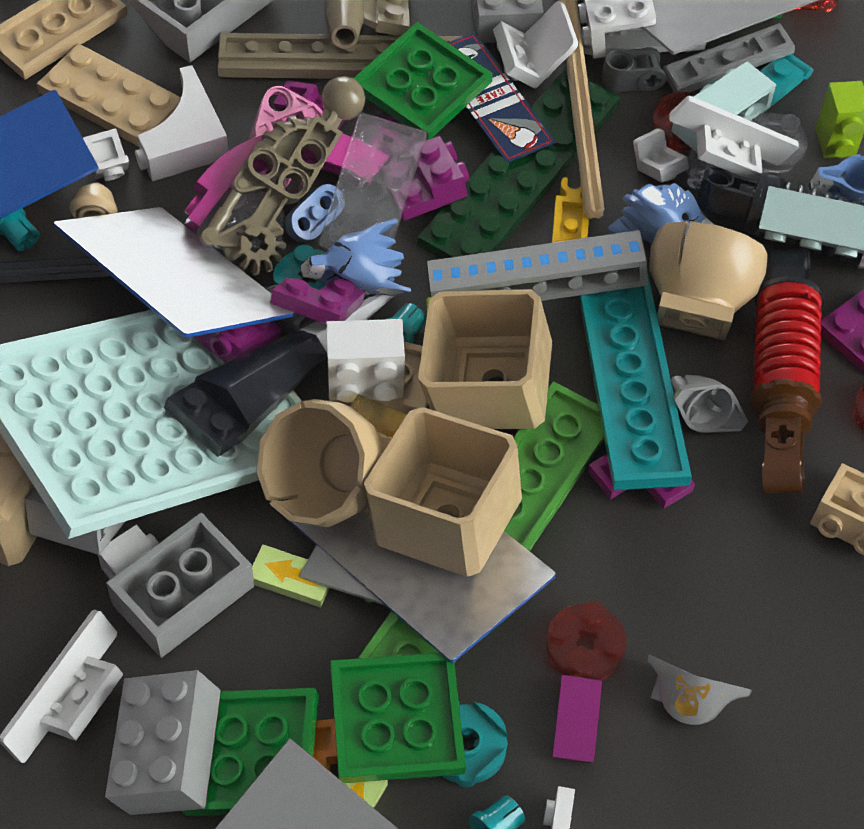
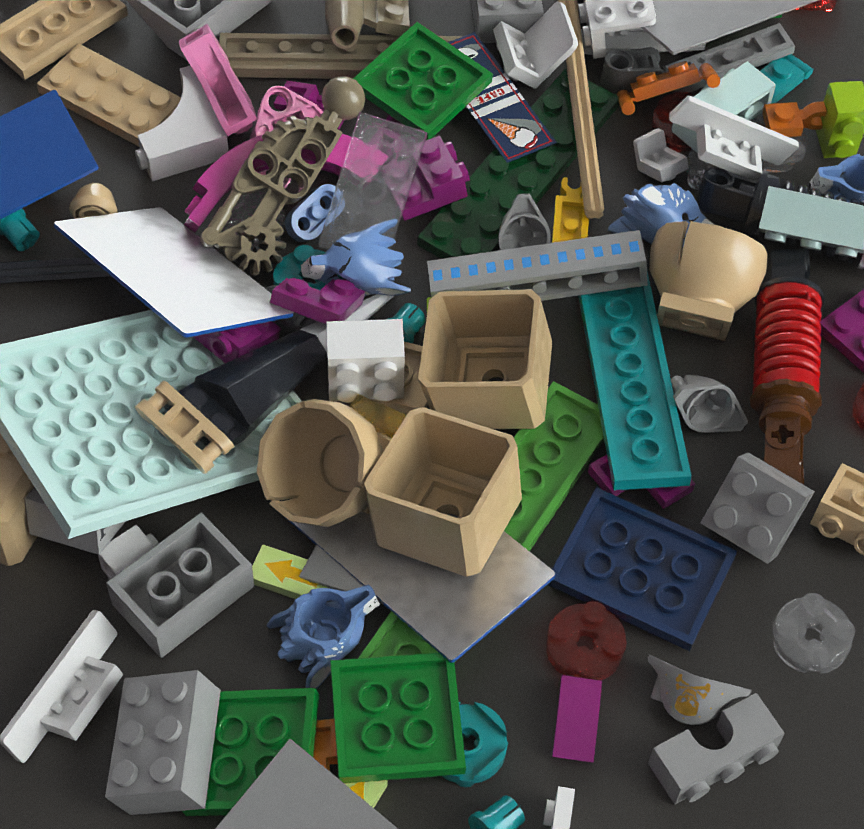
white bracket [83,128,130,181] -> none
none -> tan plate [135,381,234,474]
none -> bright pink arch [179,24,257,136]
none -> medium blue piece [267,584,380,689]
none -> light grey hat [499,193,551,250]
none -> dark blue plate [547,487,737,652]
none -> orange plate [617,61,720,115]
none -> light grey arch [648,693,785,805]
none -> light grey brick [701,452,815,564]
none -> orange plate [762,101,827,137]
none -> clear plate [773,593,855,674]

